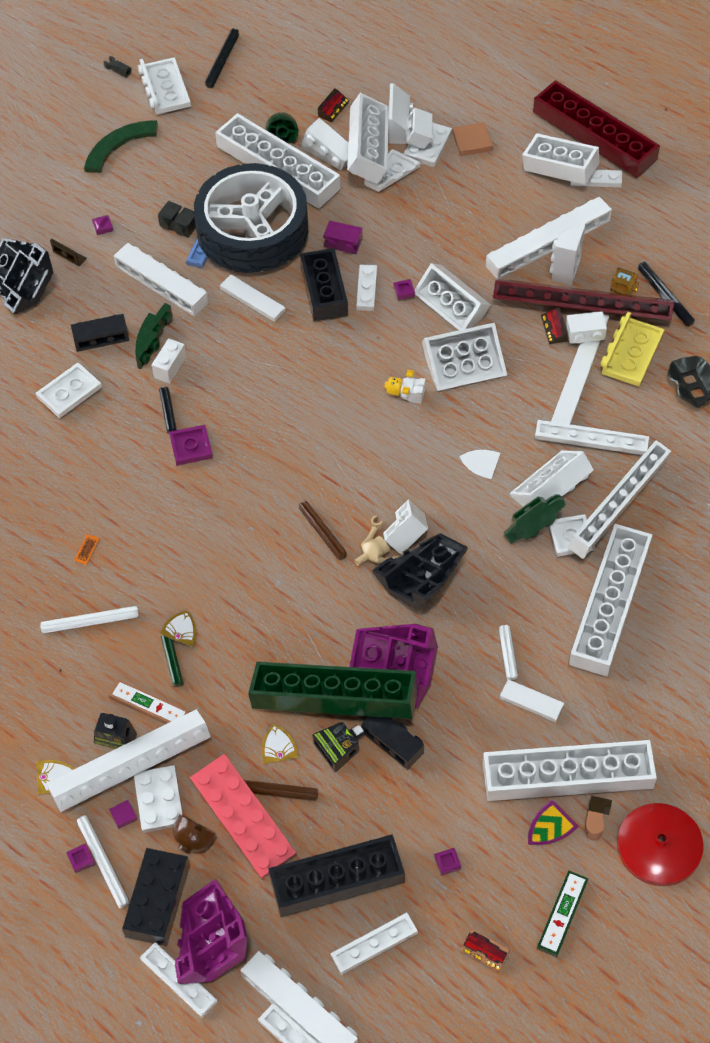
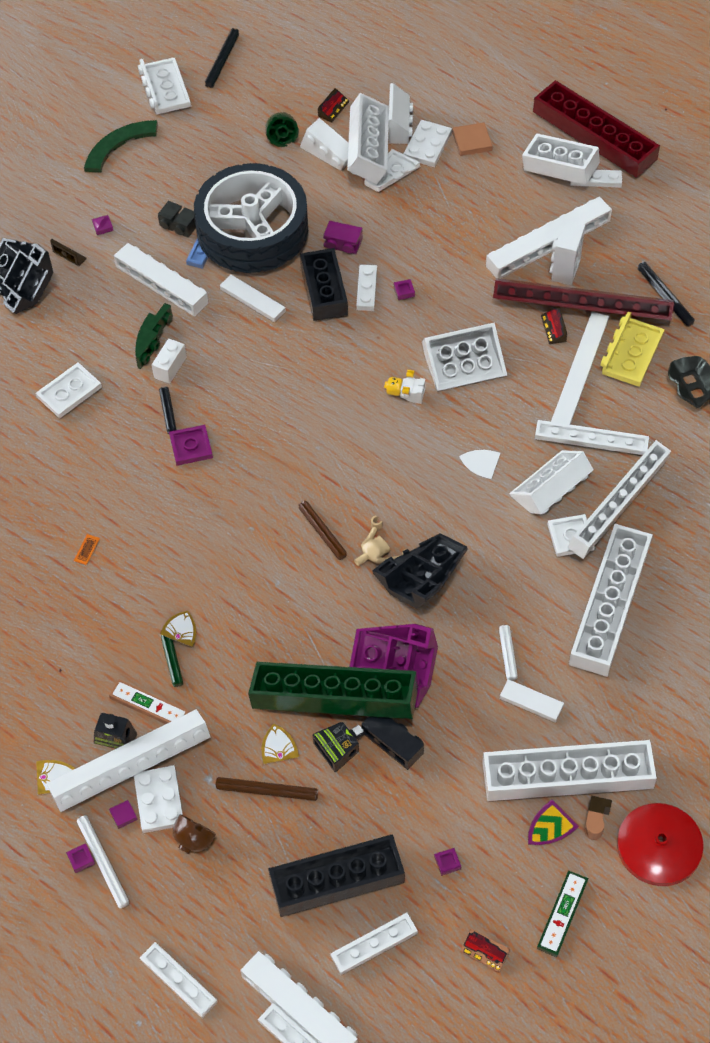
white axle [41,606,139,633] -> none
black brick [71,314,129,352] -> none
pearl dark grey bar [103,56,132,78] -> none
black brick [122,848,190,946] -> none
magenta wedge [175,879,247,984] -> none
coral plate [190,754,297,879] -> none
white brick [215,113,341,209] -> none
white panel [383,499,428,554] -> none
white brick [406,107,434,149] -> none
white slope [415,263,491,330] -> none
dark green hinge [504,494,566,544] -> none
white brick [566,311,607,344] -> none
clear yellow brick [610,267,639,295] -> none

